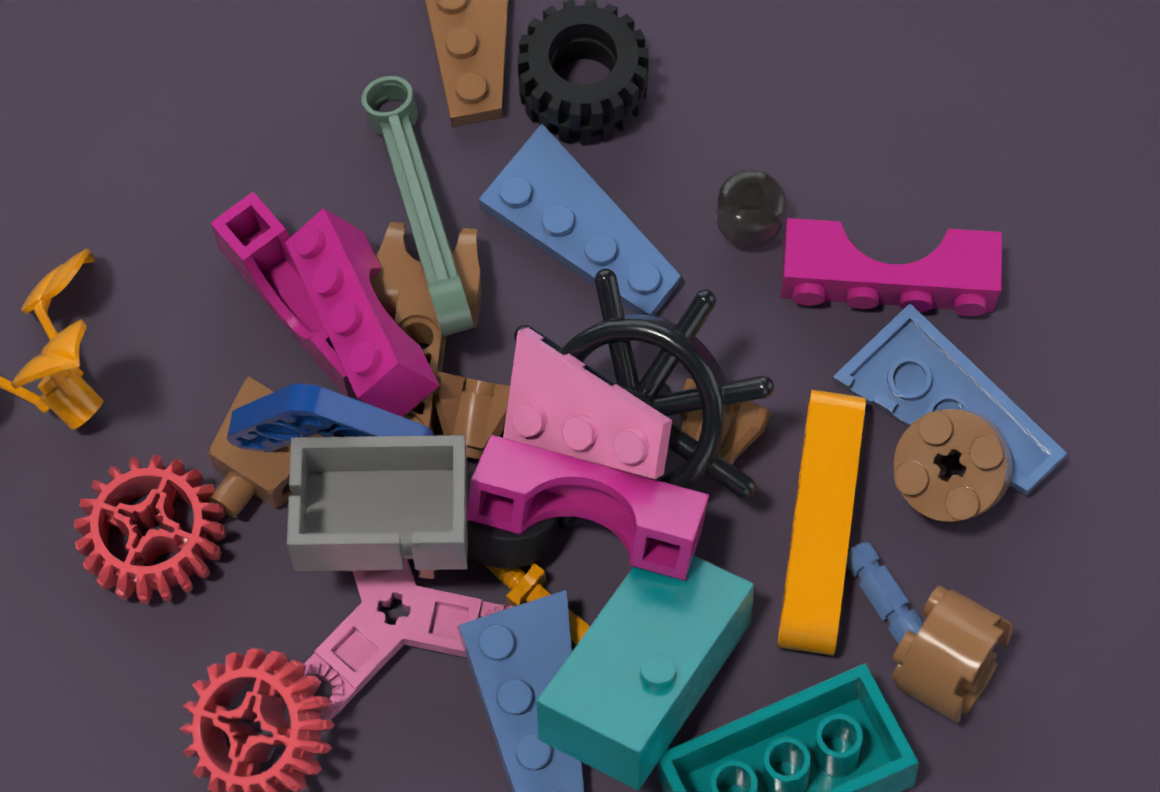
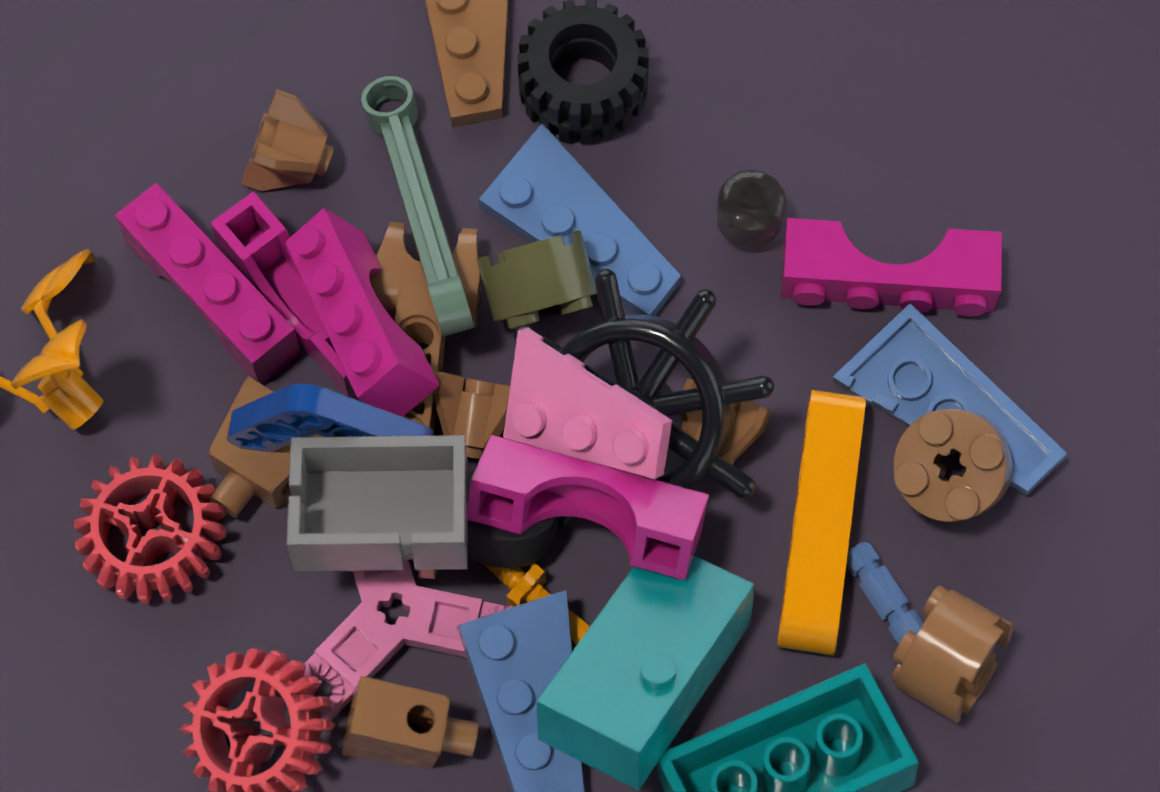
none -> dark pink arch [114,183,301,385]
none -> medium nougat brick [241,89,334,191]
none -> medium nougat torso [341,676,478,768]
none -> olive brick [476,230,597,329]

